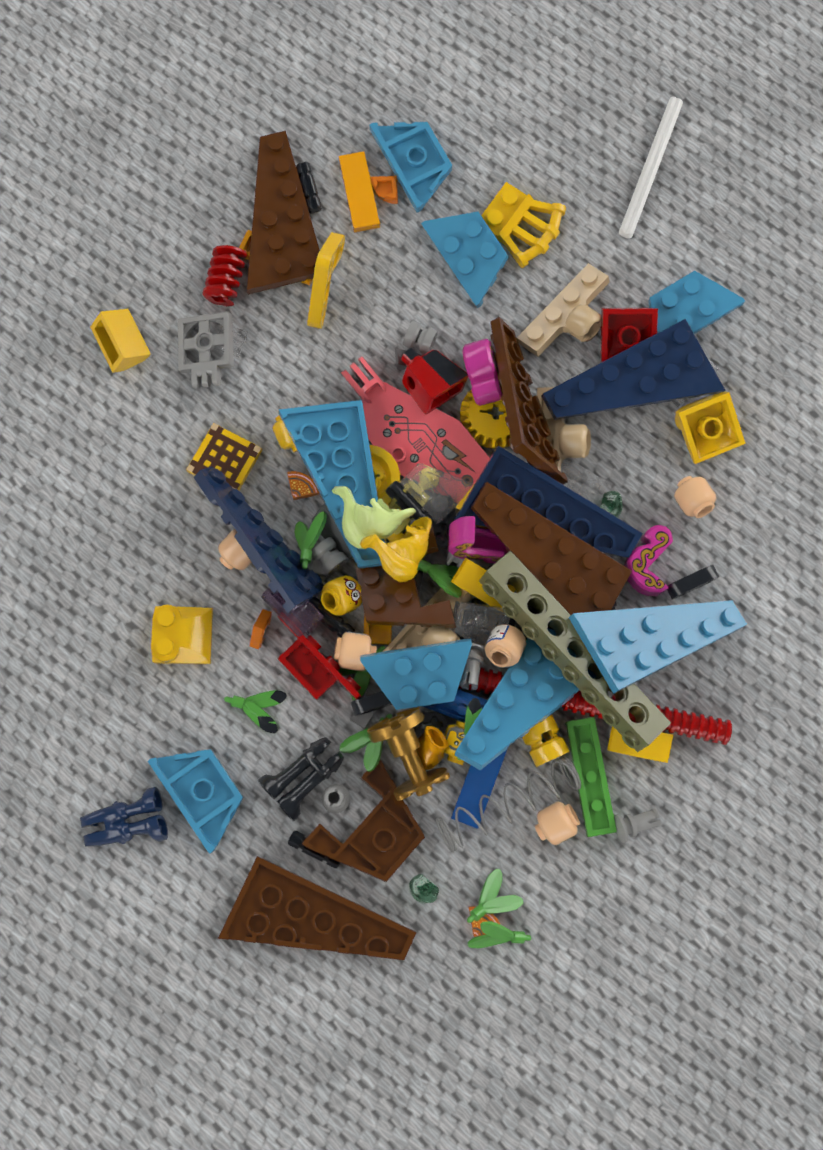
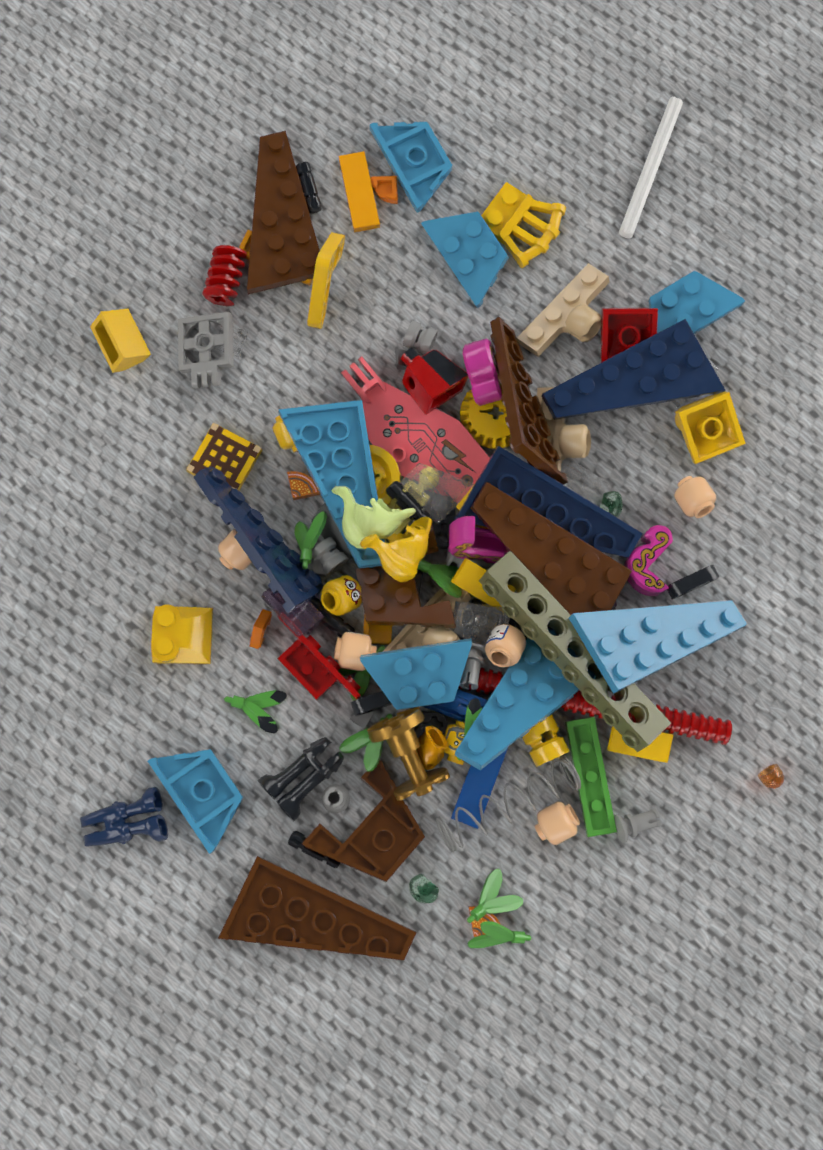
none -> clear orange hinge [758,764,784,789]

